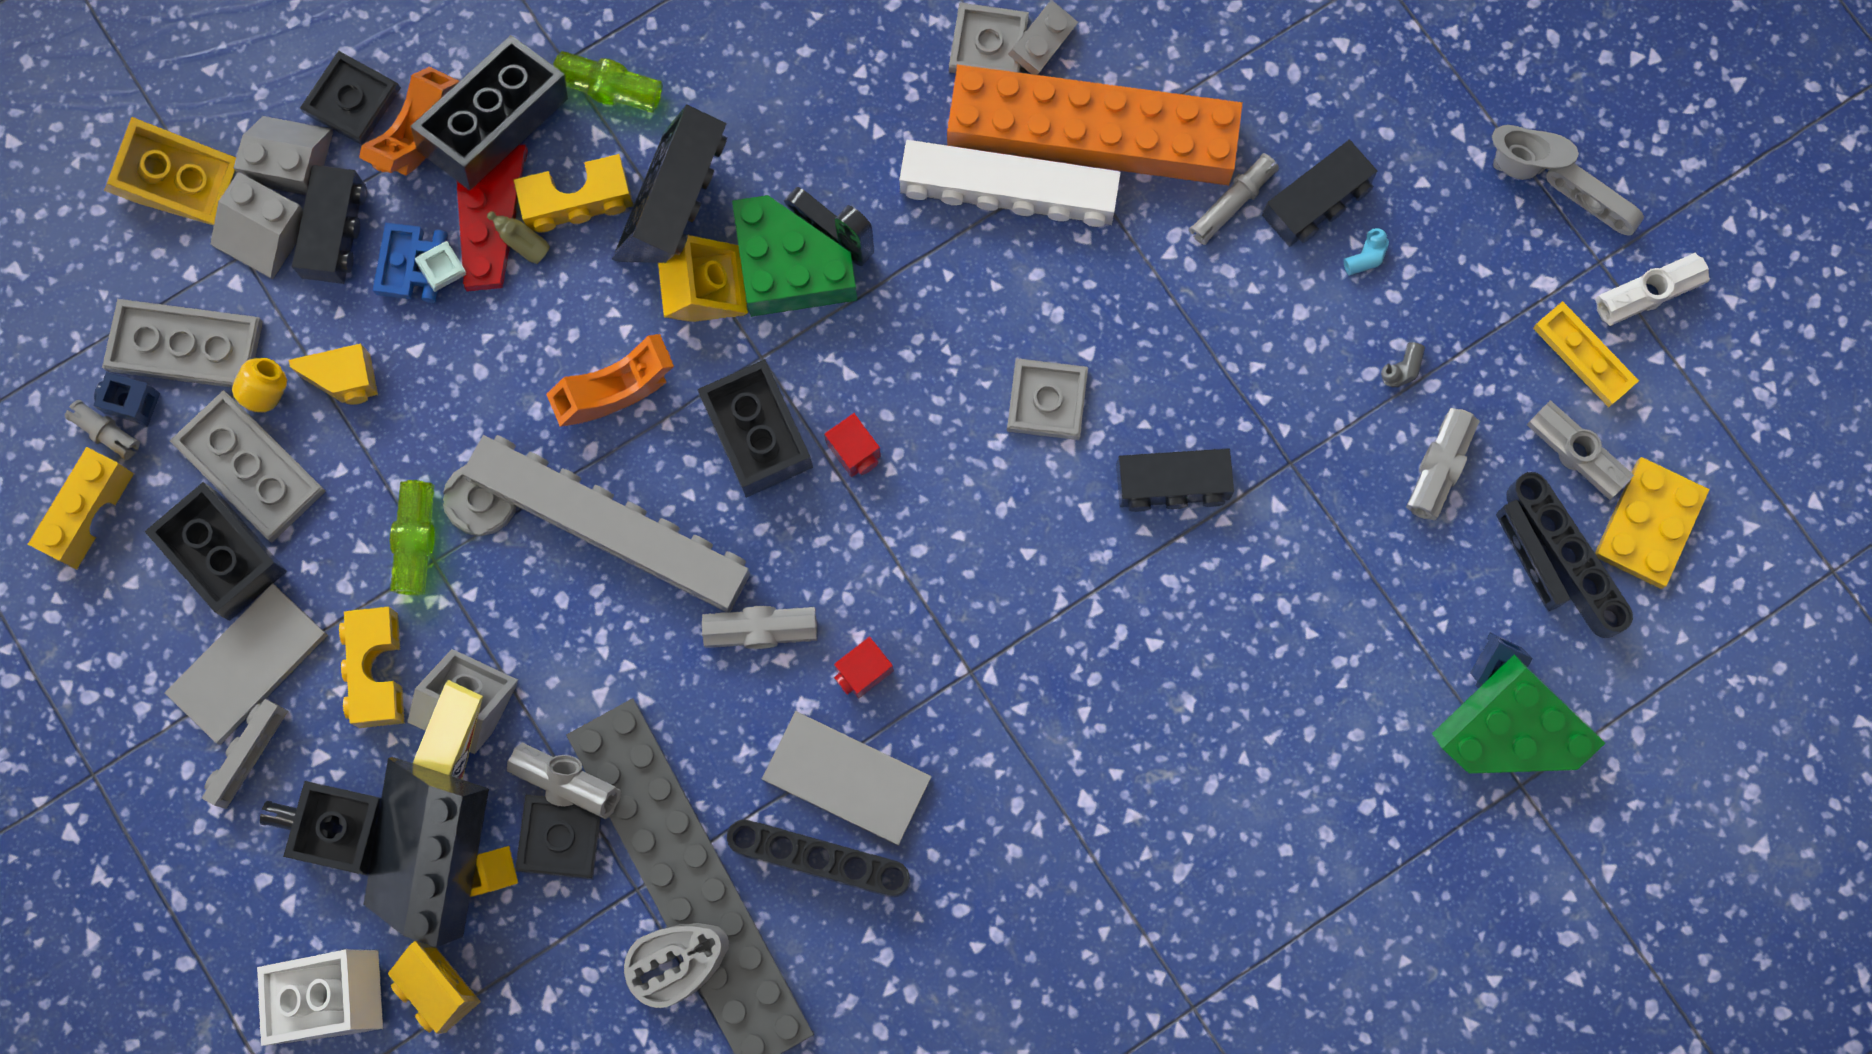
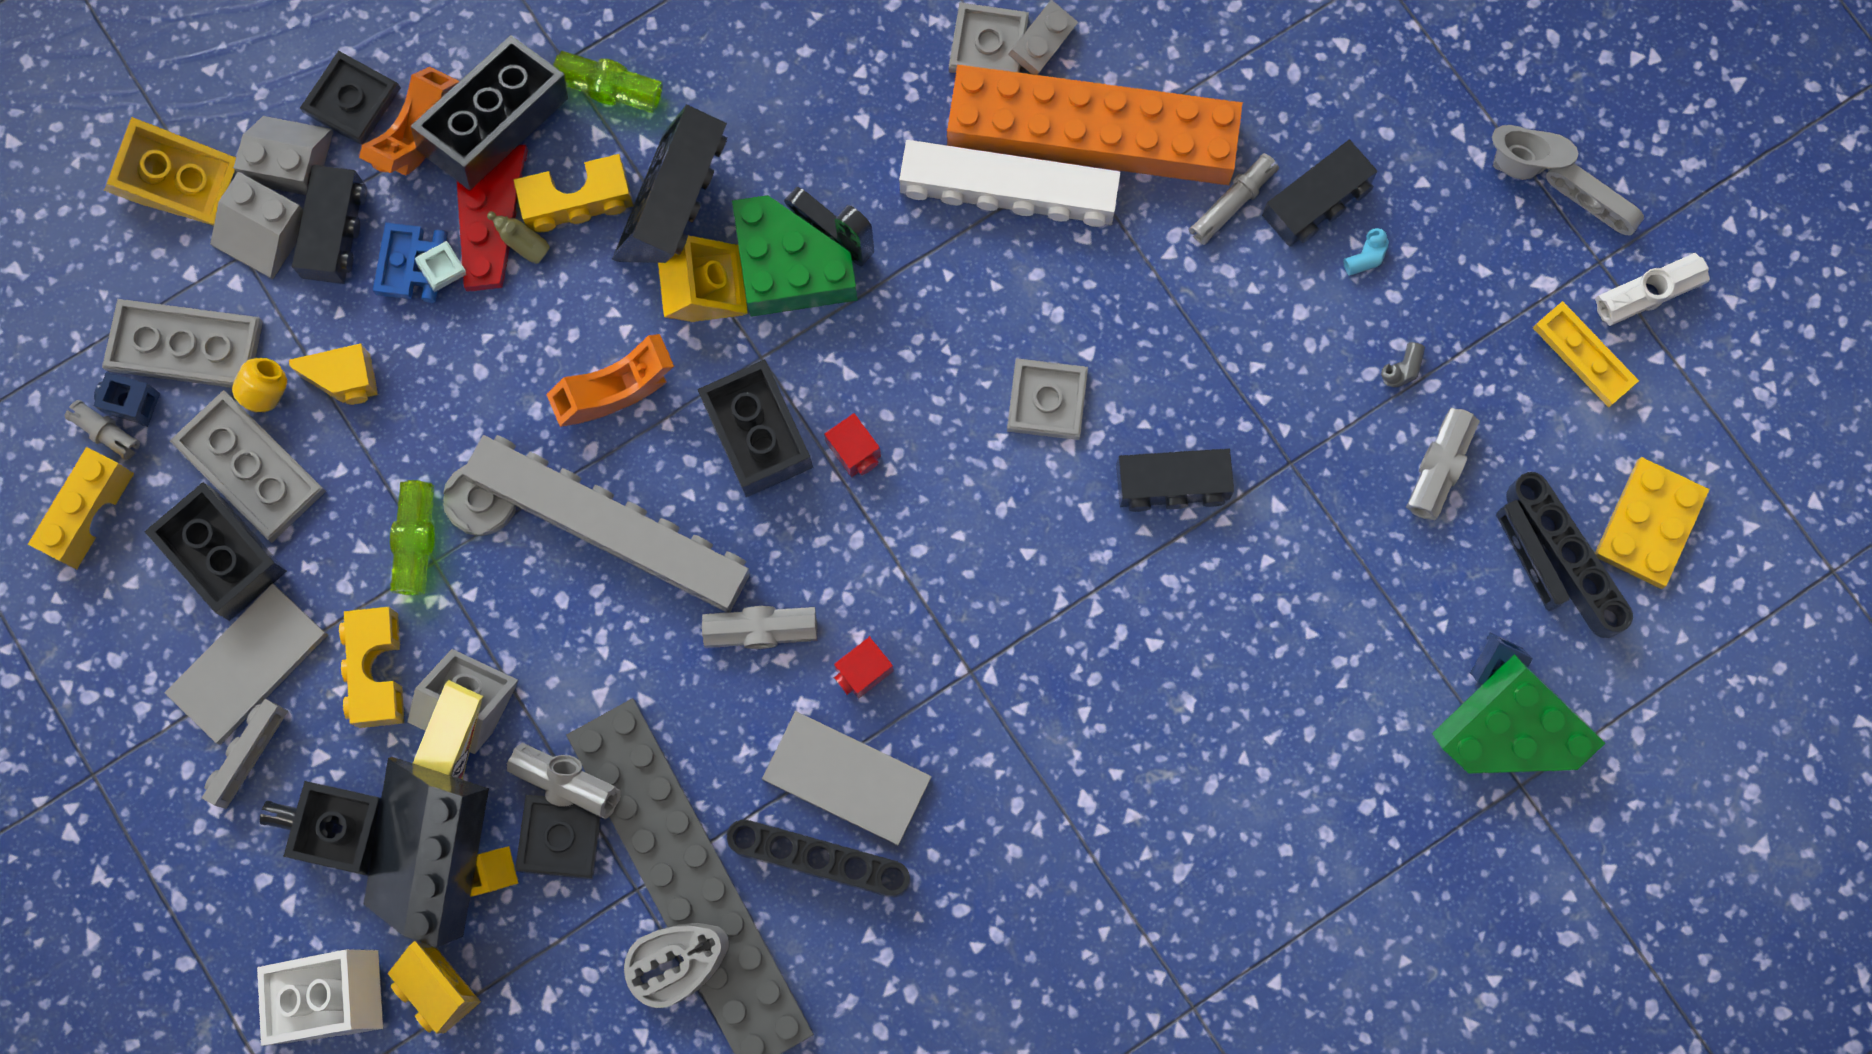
light grey piece [1527,400,1634,500] -> none

